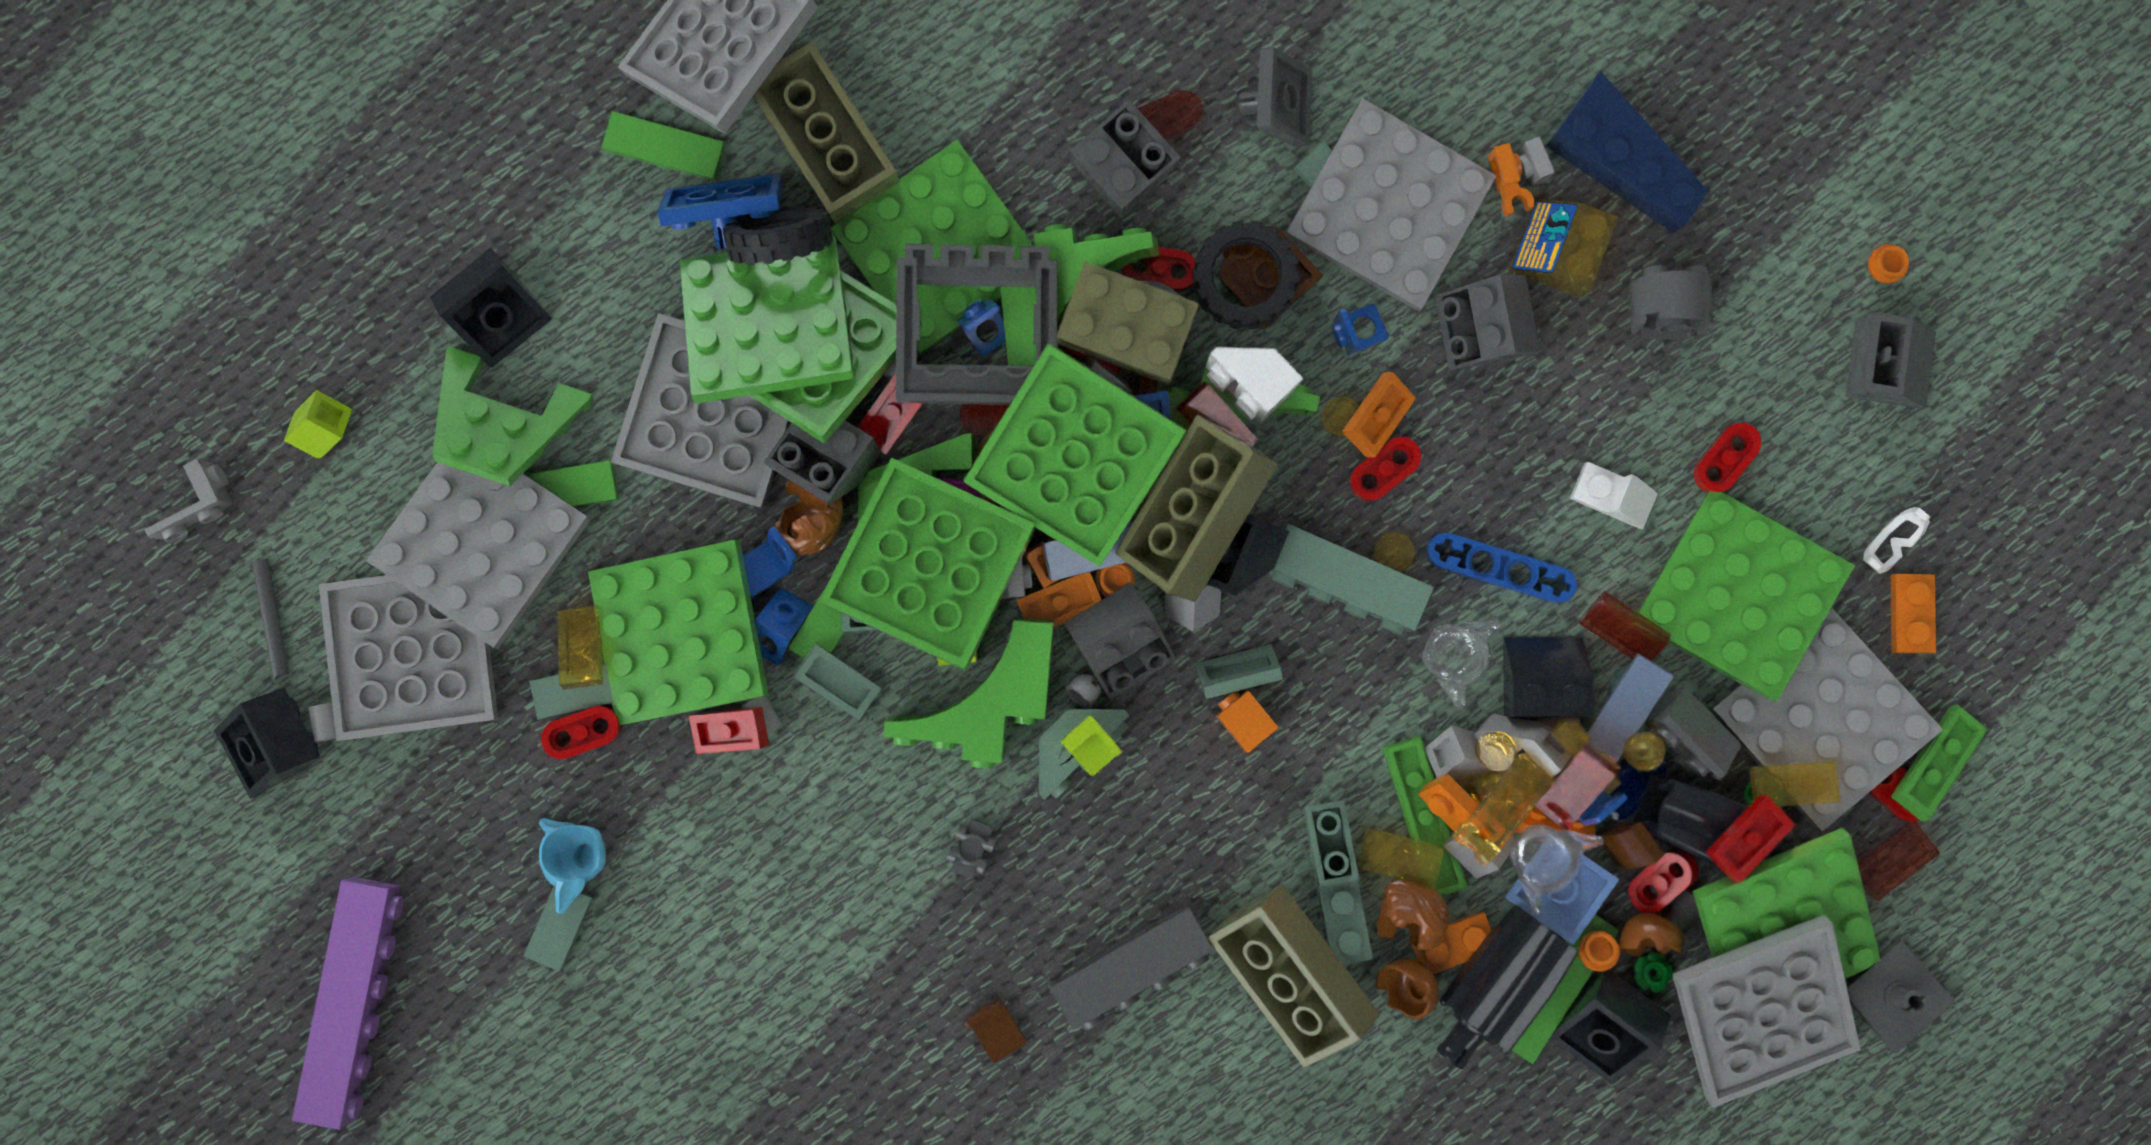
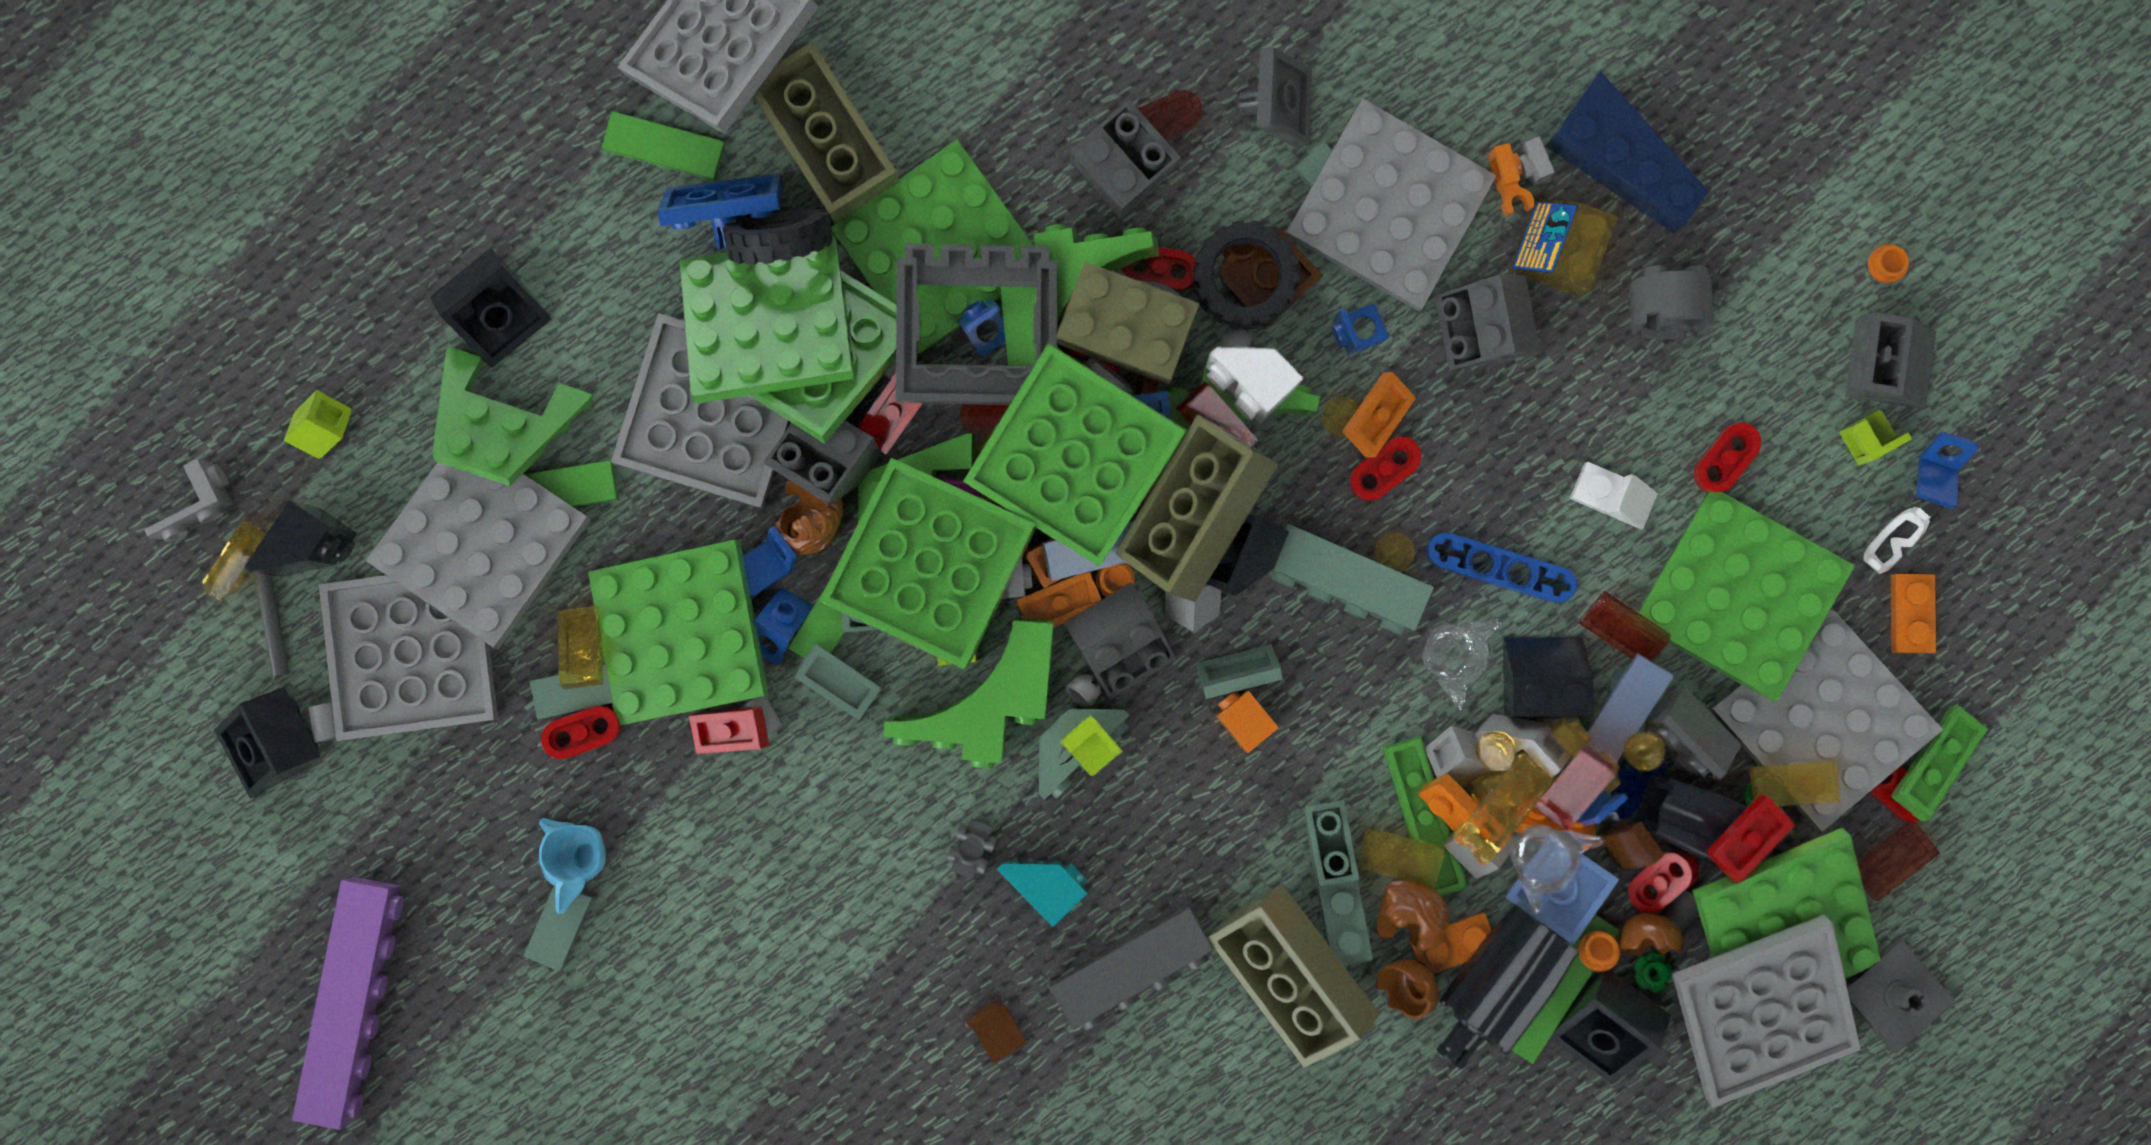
none -> clear yellow plate [201,518,265,602]
none -> black slope [243,500,357,577]
none -> teal slope [997,861,1087,927]
none -> light grey hinge [1221,328,1254,348]
none -> lime panel [1839,410,1912,465]
none -> blue bracket [1916,432,1978,509]

